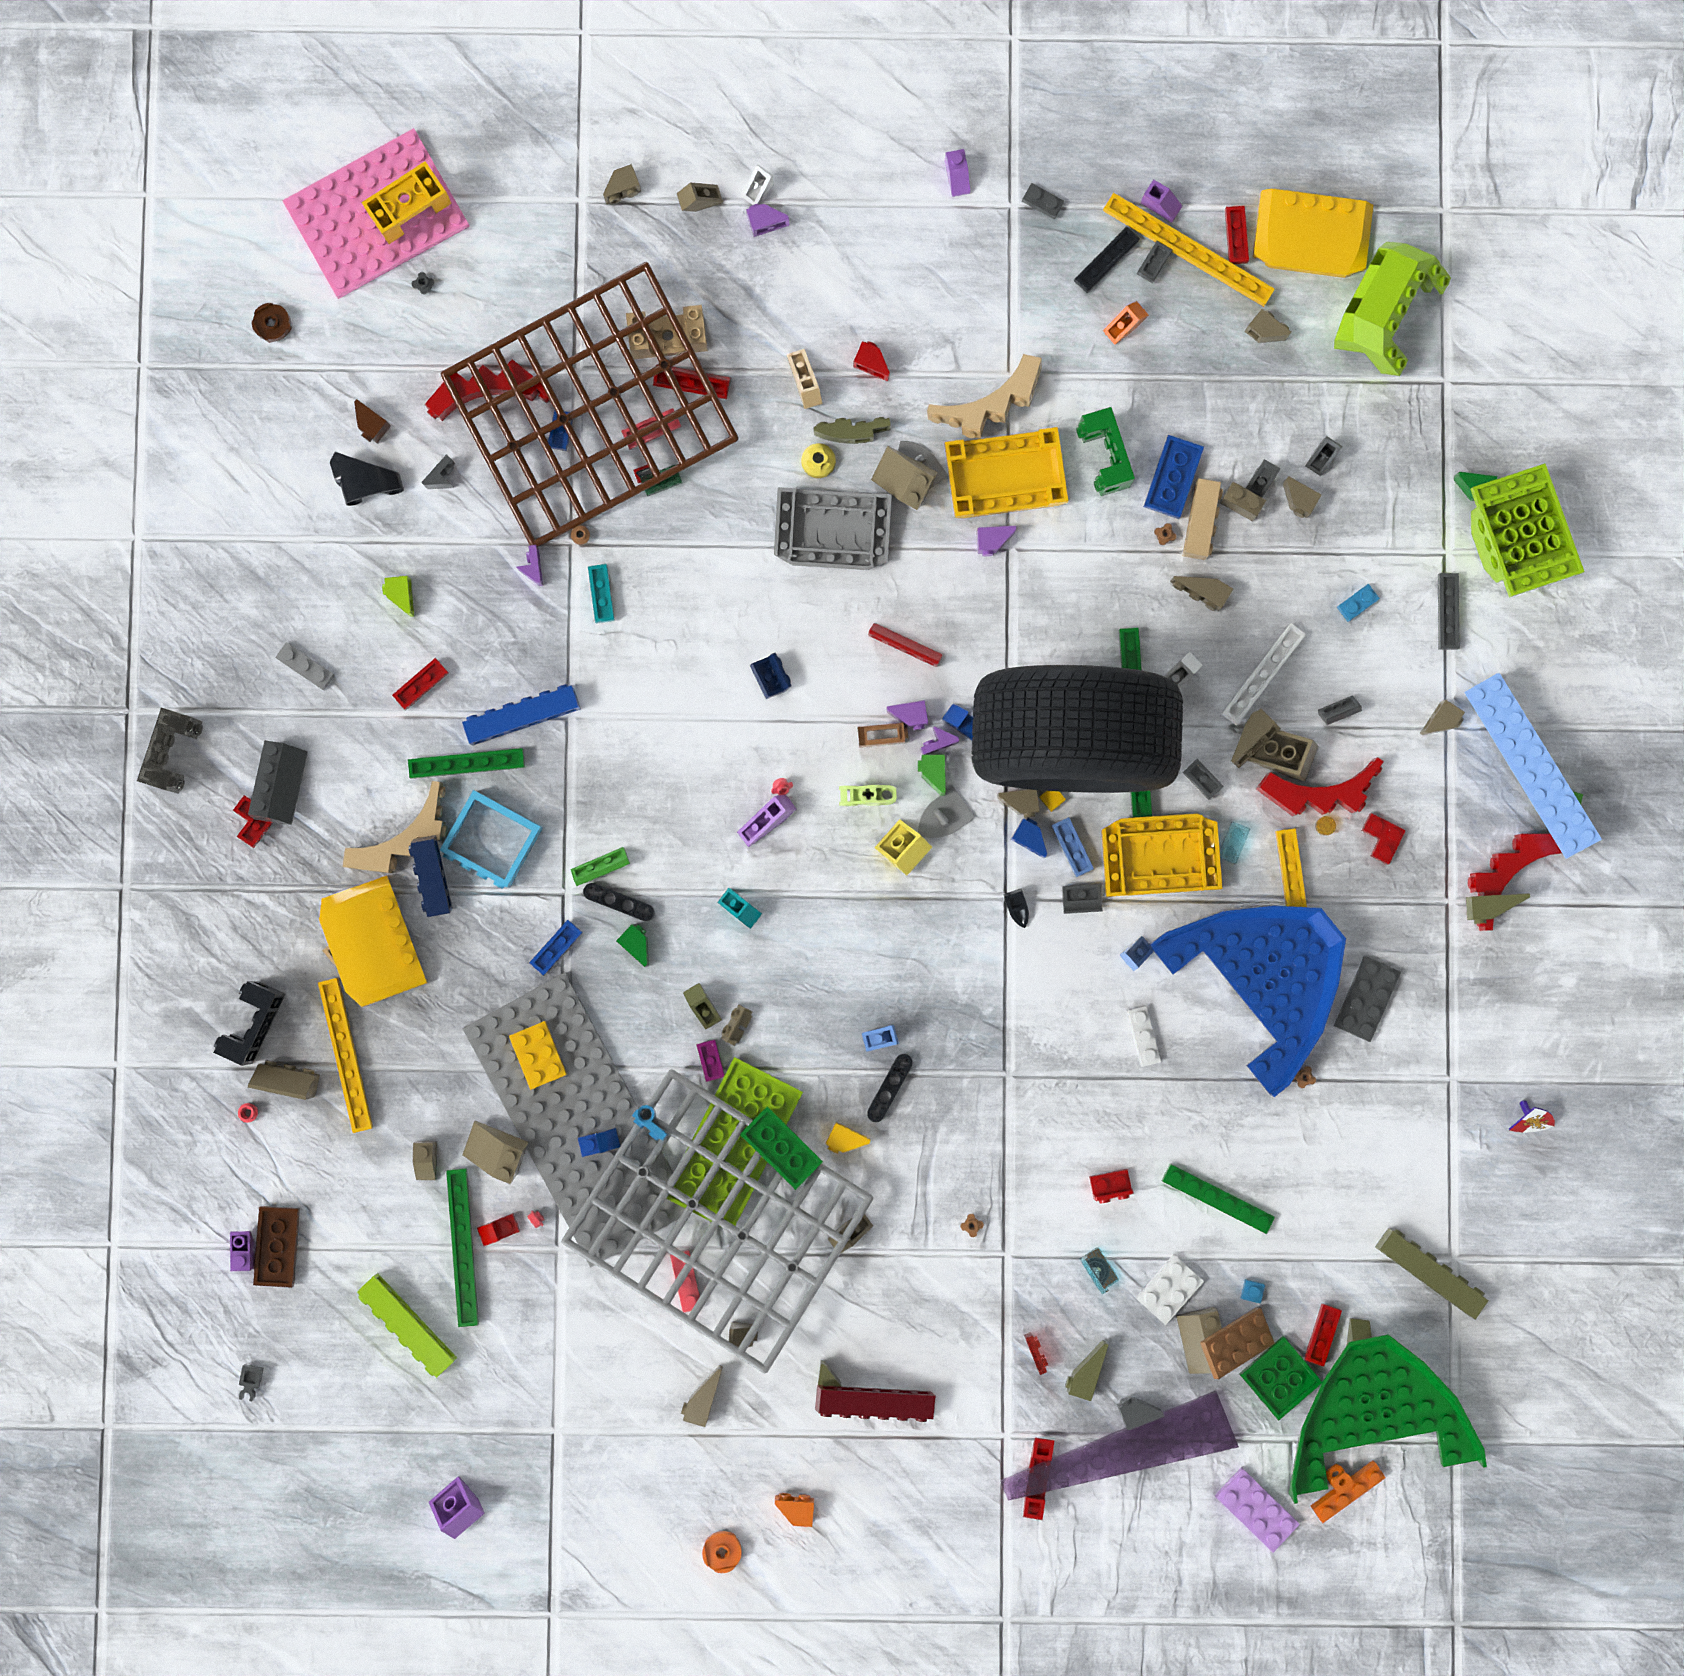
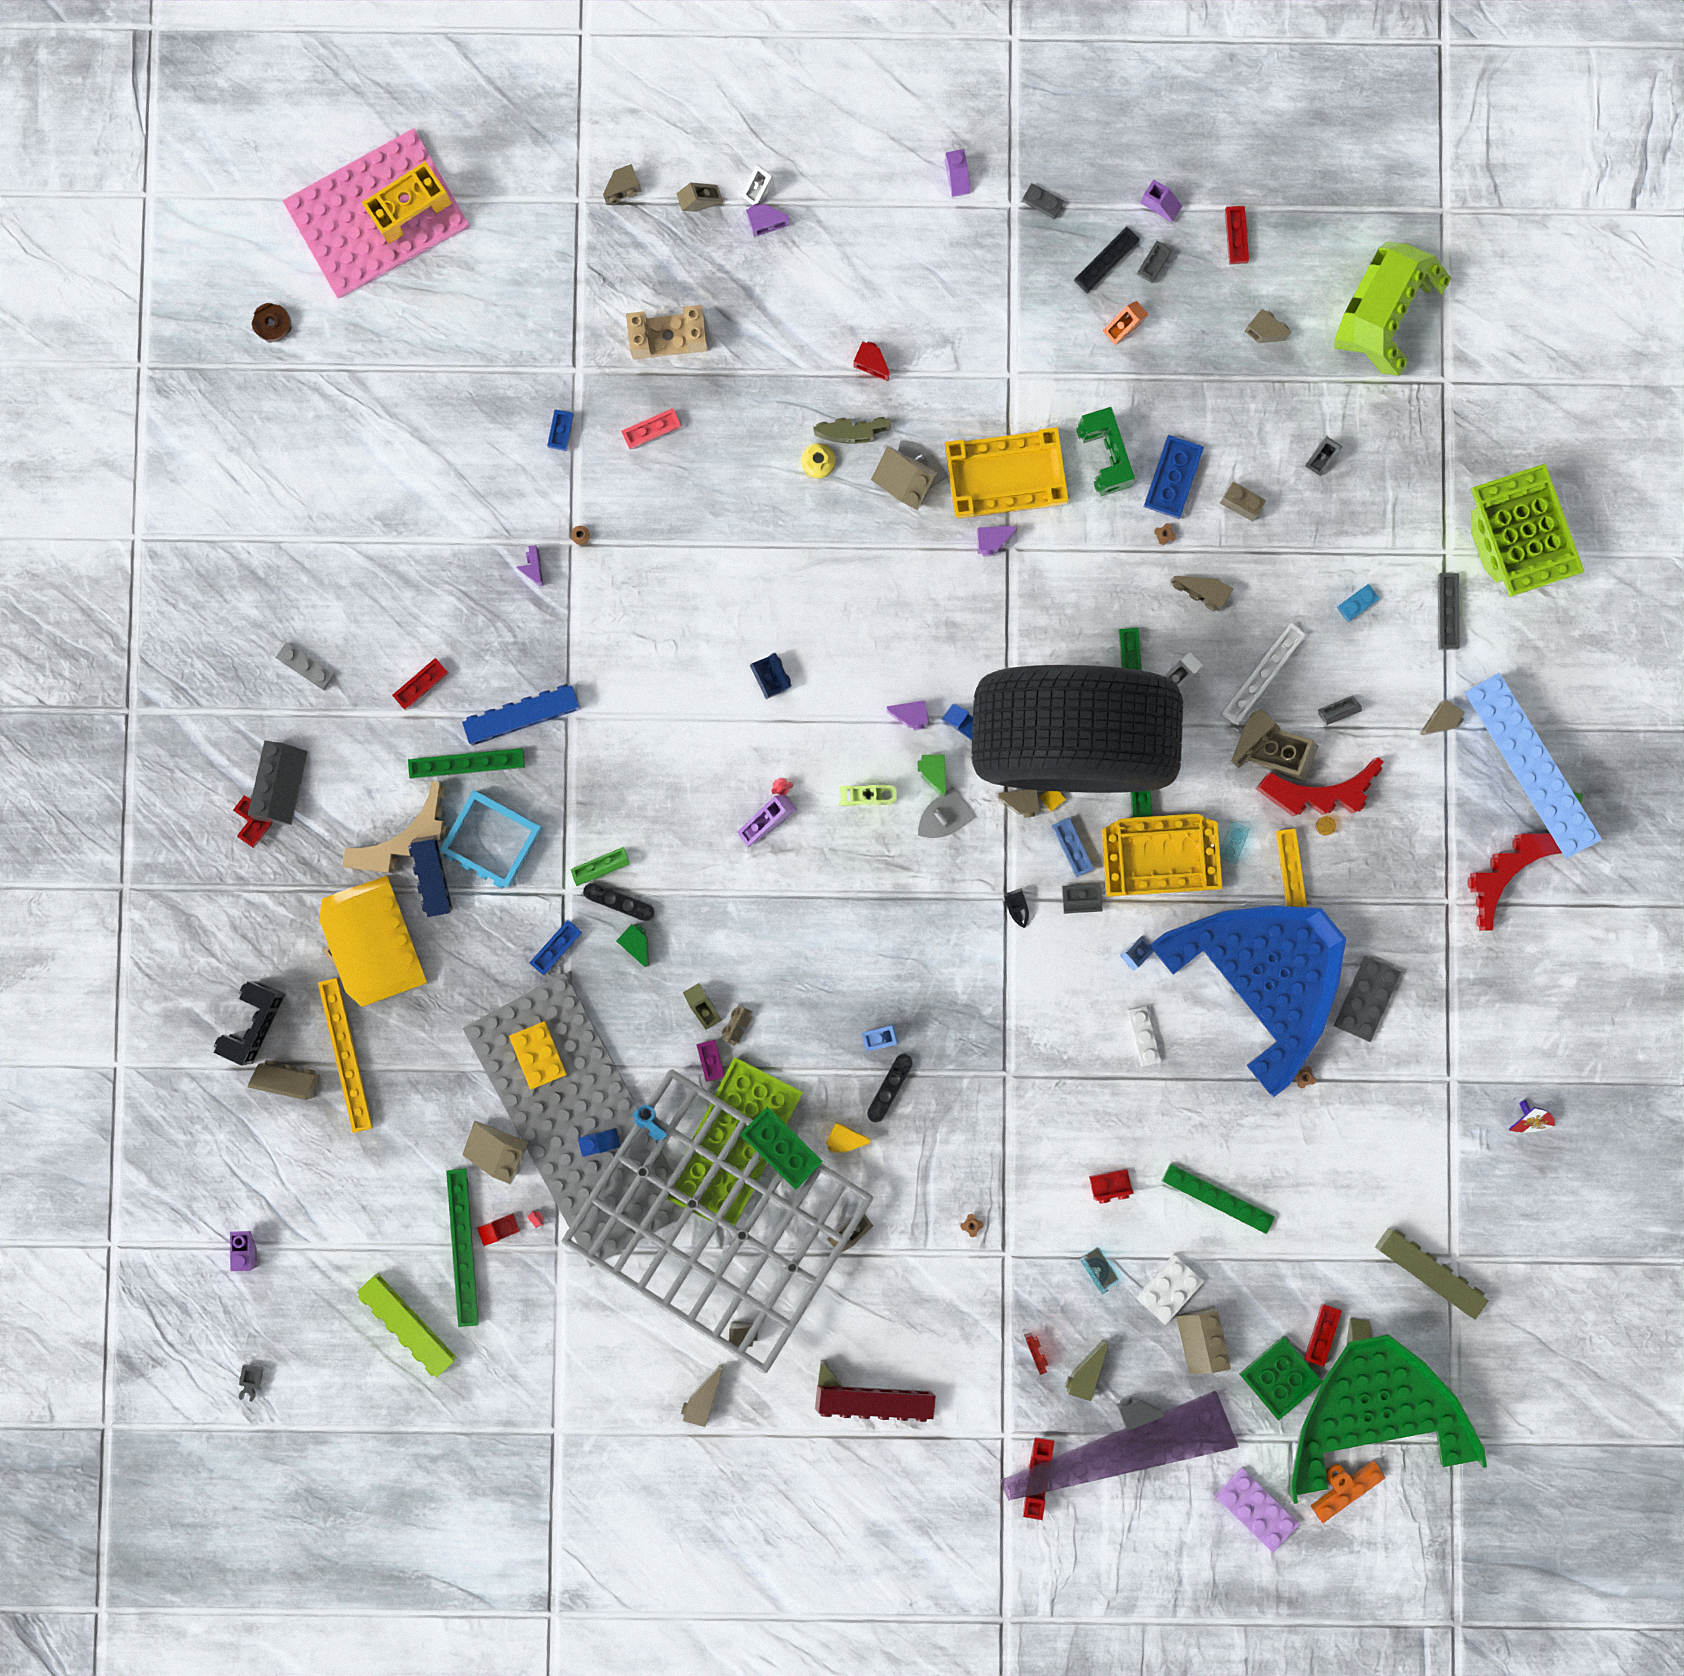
clear smoke plate [137,708,203,794] -> none
coral plate [238,1103,258,1123] -> none
reddish brown plate [253,1206,300,1288] -> none
black panel [330,452,404,506] -> none
reddish brown slope [354,399,391,444] -> none
lime slope [382,576,414,617] -> none
dark grey plate [412,272,434,295] -> none
dark tan slope [413,1141,437,1180] -> none
dark grey slope [421,454,455,489] -> none
red arch [424,359,557,421] -> none
medium lavender slope [428,1476,485,1539] -> none
reddish brown bar [440,262,739,547] -> none
teal plate [588,564,615,624] -> none
sticker [633,464,654,483] -> none
clear green plate [640,464,682,497] -> none
red slope [653,364,731,399] -> none
coral plate [670,1250,700,1312] -> none
orange plate [702,1531,742,1573] -> none
teal slope [717,888,762,929] -> none
light grey slope [774,487,892,570] -> none
orange slope [775,1493,814,1527] -> none
tan slope [786,349,822,409] -> none
medium nougat window [857,723,908,748] -> none
red slope [868,623,942,667] -> none
light yellow slope [874,819,932,875] -> none
medium lavender slope [920,726,959,755] -> none
tan arch [927,354,1042,439] -> none
blue slope [1010,818,1047,858] -> none
yellow plate [1103,192,1275,307] -> none
tan brick [1182,478,1223,560] -> none
dark grey plate [1182,759,1224,800] -> none
medium nougat plate [1200,1307,1275,1379] -> none
dark azure plate [1240,1279,1265,1304] -> none
dark grey slope [1246,459,1281,497] -> none
yellow slope [1252,189,1374,278] -> none
dark tan slope [1283,476,1322,518] -> none
red plate [1361,813,1406,865] -> none
green slope [1453,472,1497,501] -> none
olive slope [1466,894,1530,924] -> none

